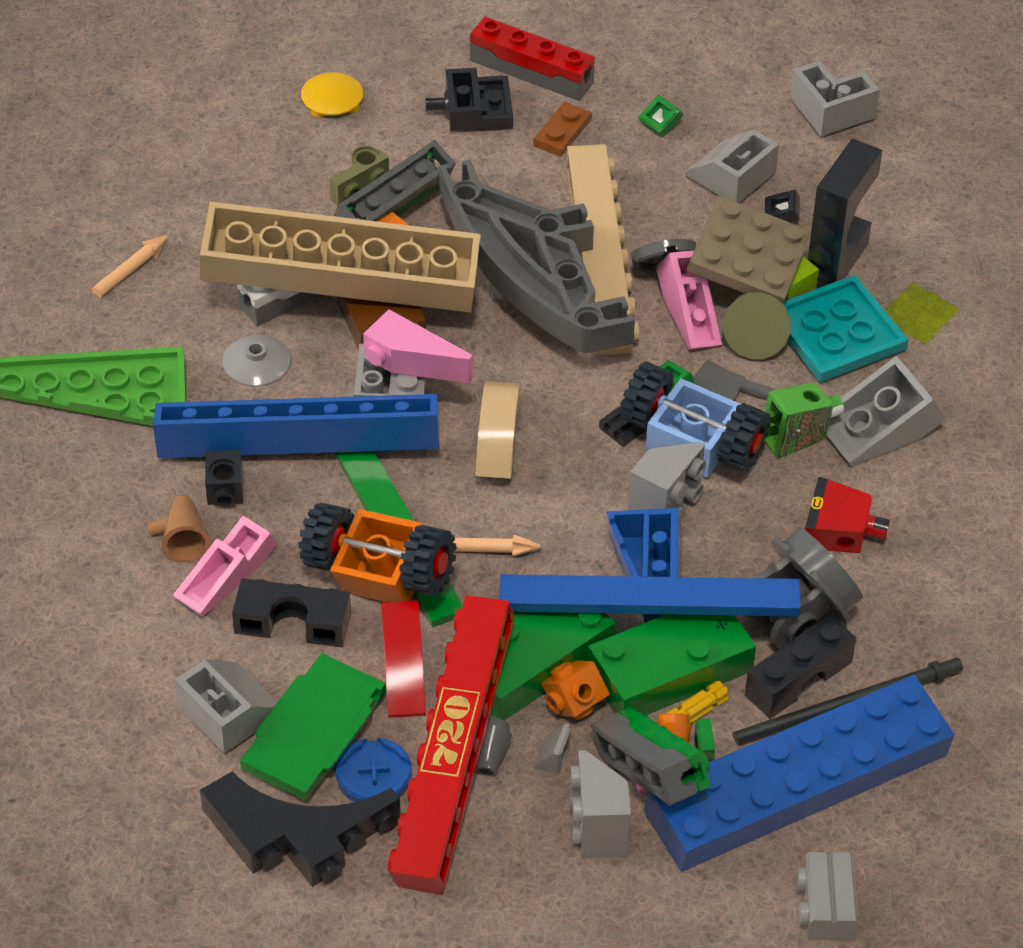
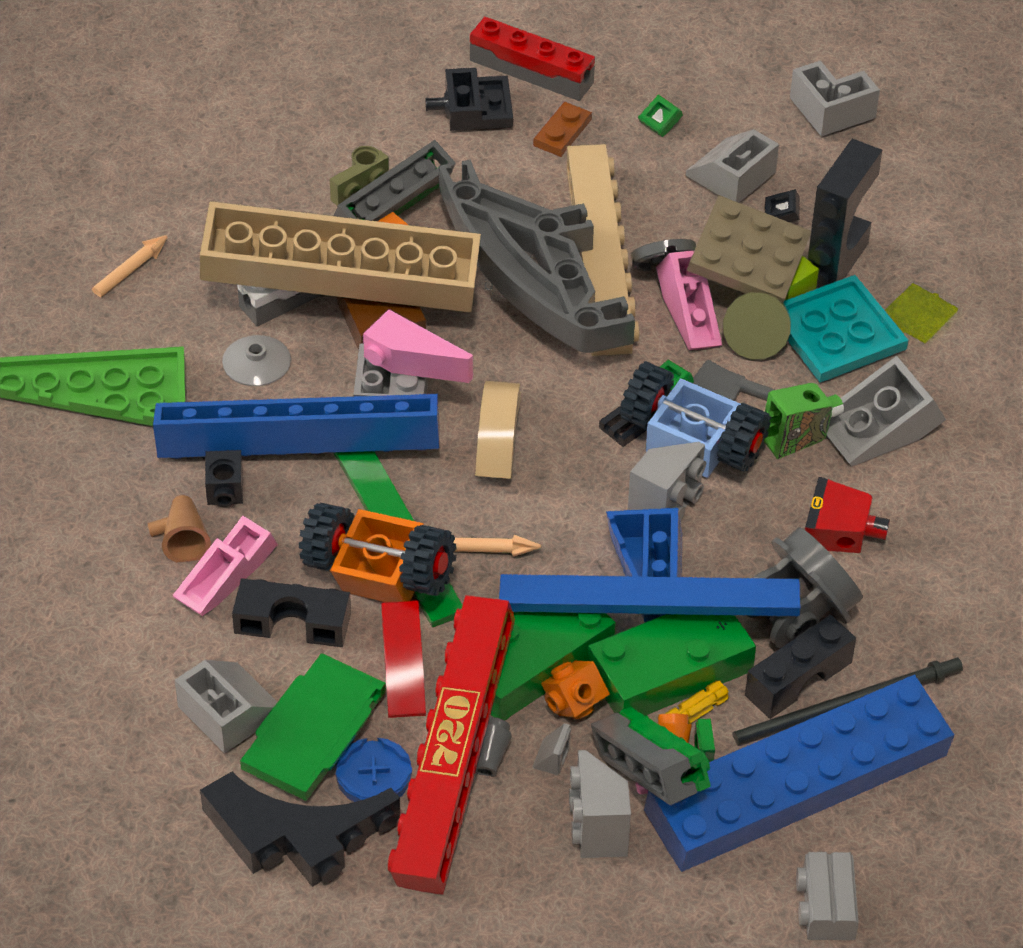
yellow dish [301,72,363,117] -> none

